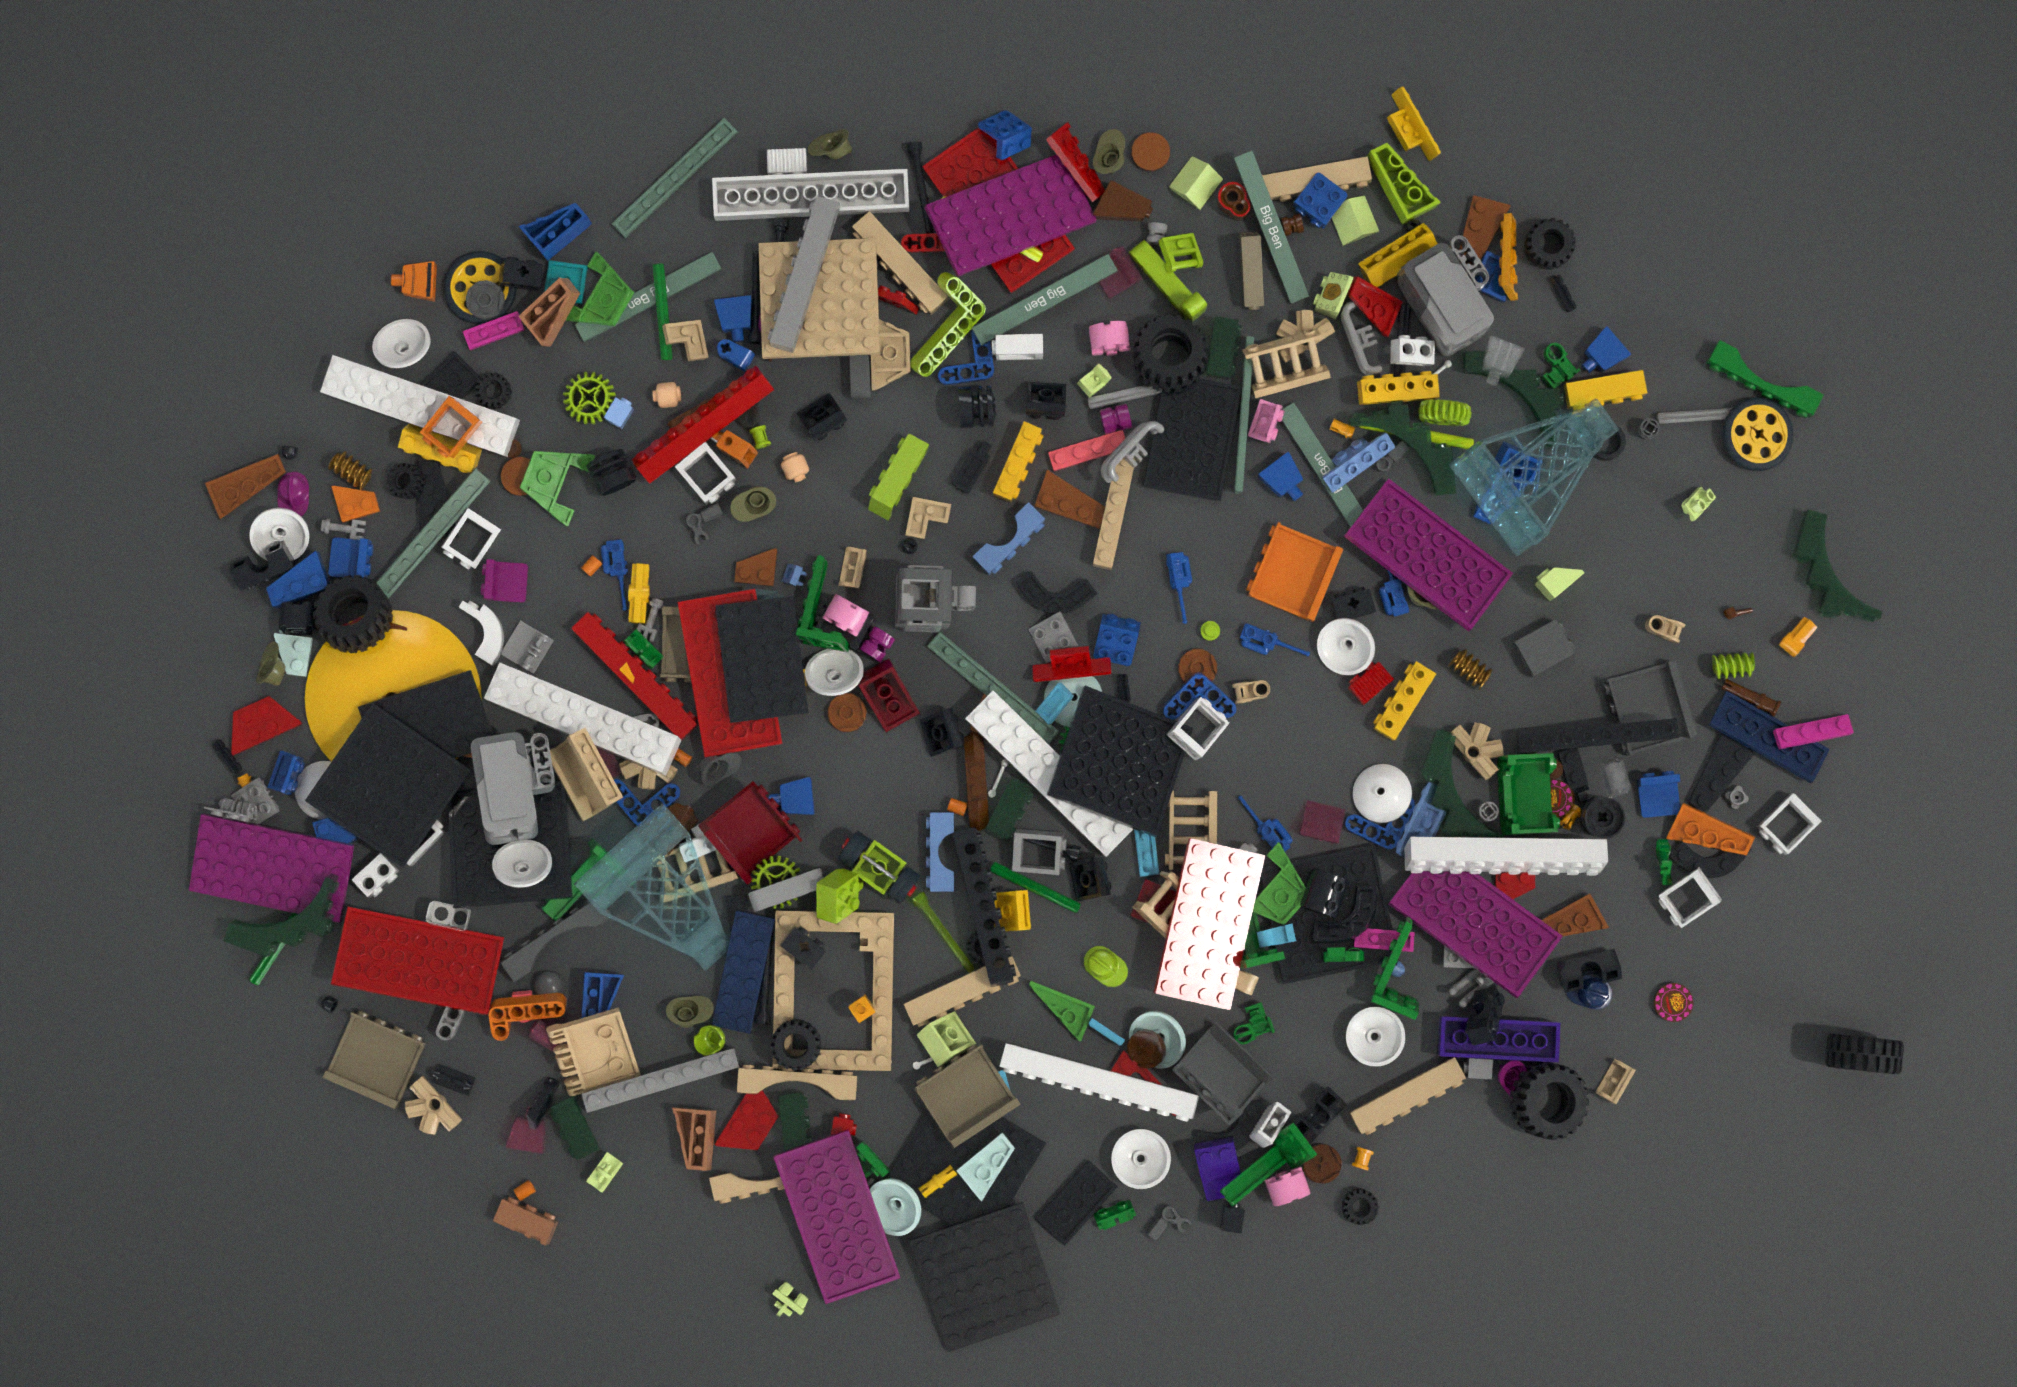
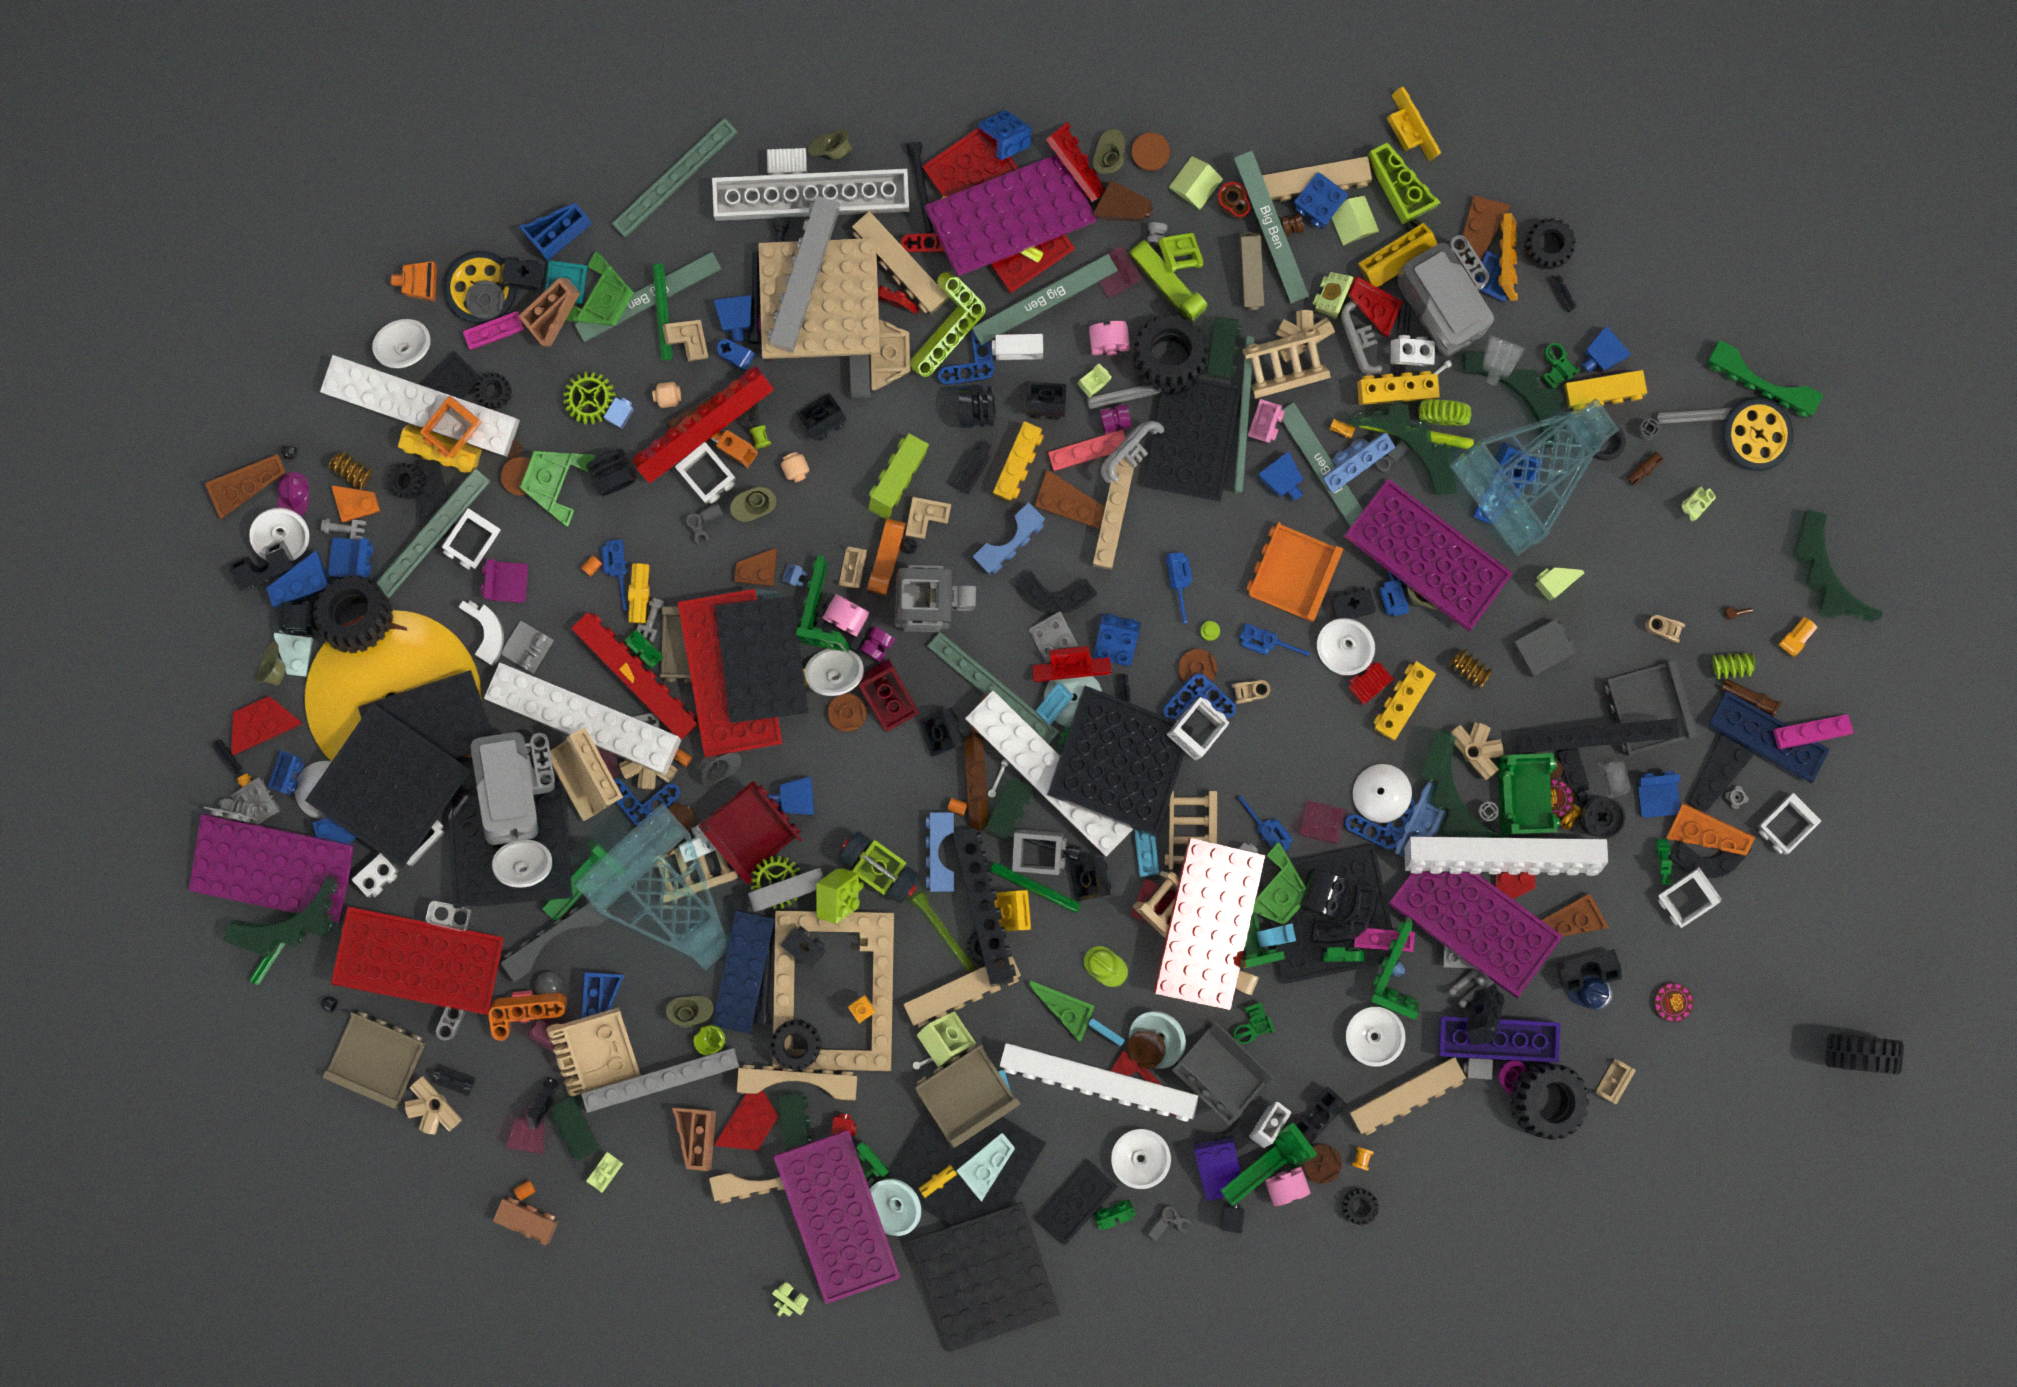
none -> orange beam [867,518,906,596]
none -> reddish brown pin [1626,451,1664,486]

